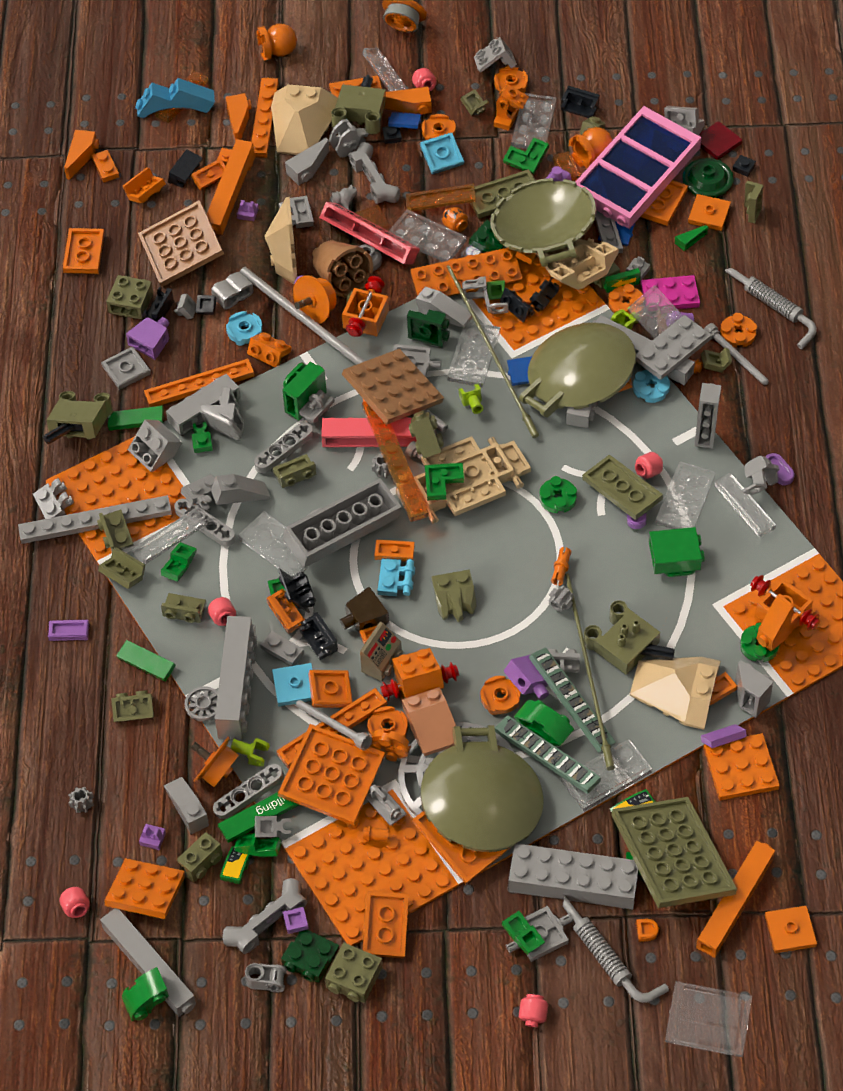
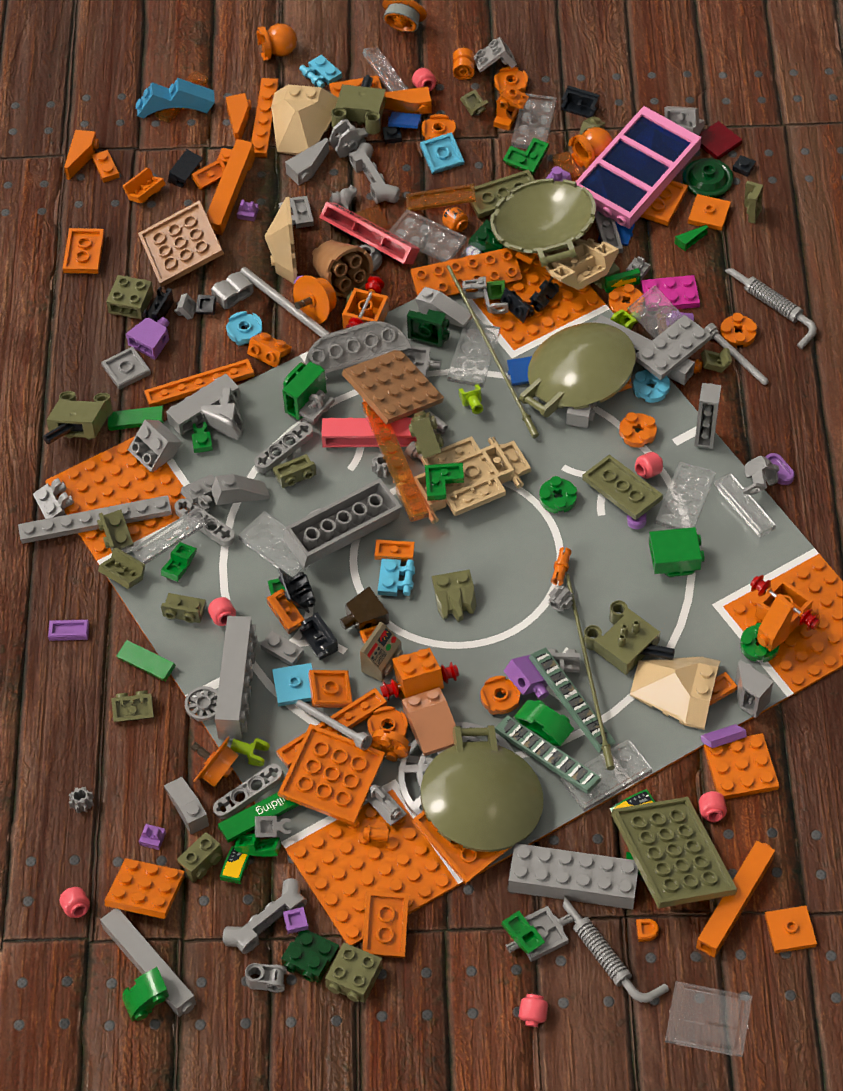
none -> medium azure plate [299,55,342,88]
none -> light grey plate [305,321,411,374]
none -> orange wheel [453,48,474,80]
none -> orange plate [619,412,657,448]
none -> coral head [698,791,727,822]

